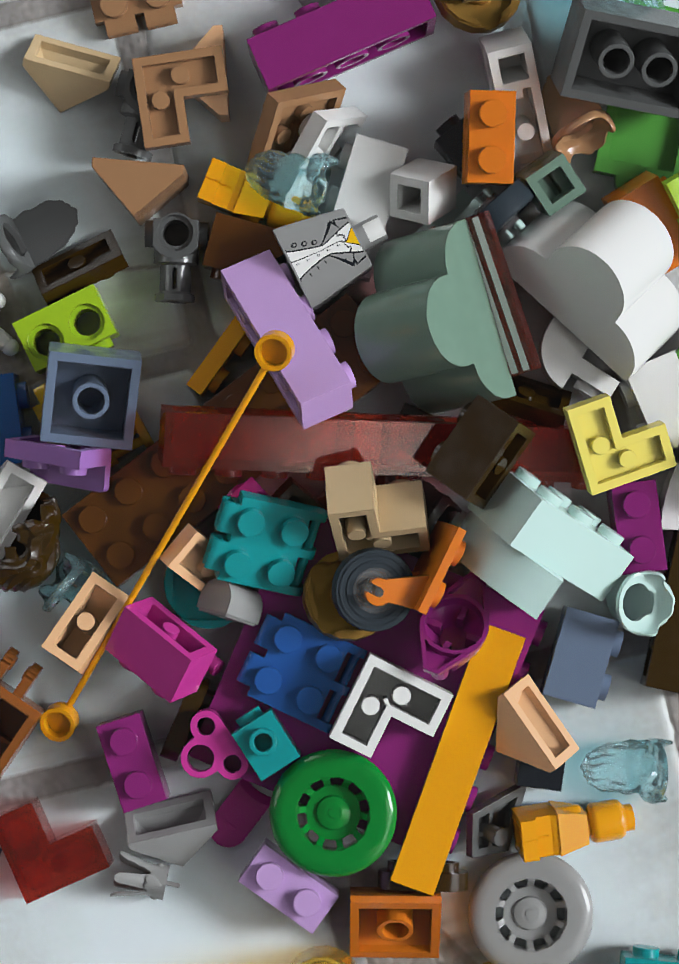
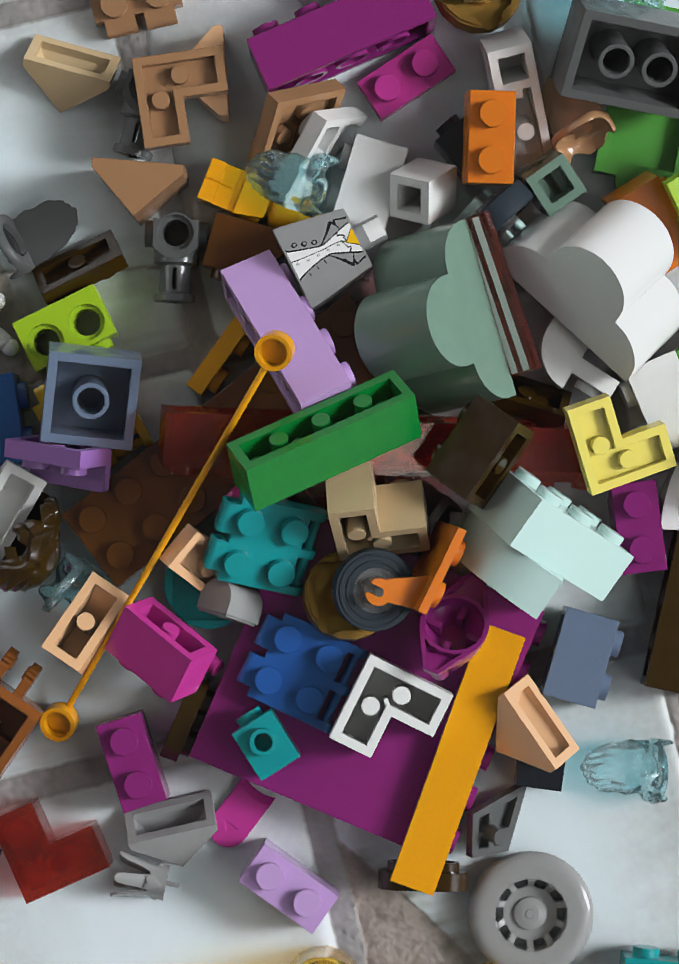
dark pink piece [181,708,249,780] -> none
green wheel [269,749,397,877] -> none
orange slope [349,887,442,958] -> none
light orange piece [511,799,635,863] -> none
light aqua piece [605,570,675,637] -> none
none -> green brick [226,370,422,512]
none -> dark pink plate [357,33,456,122]

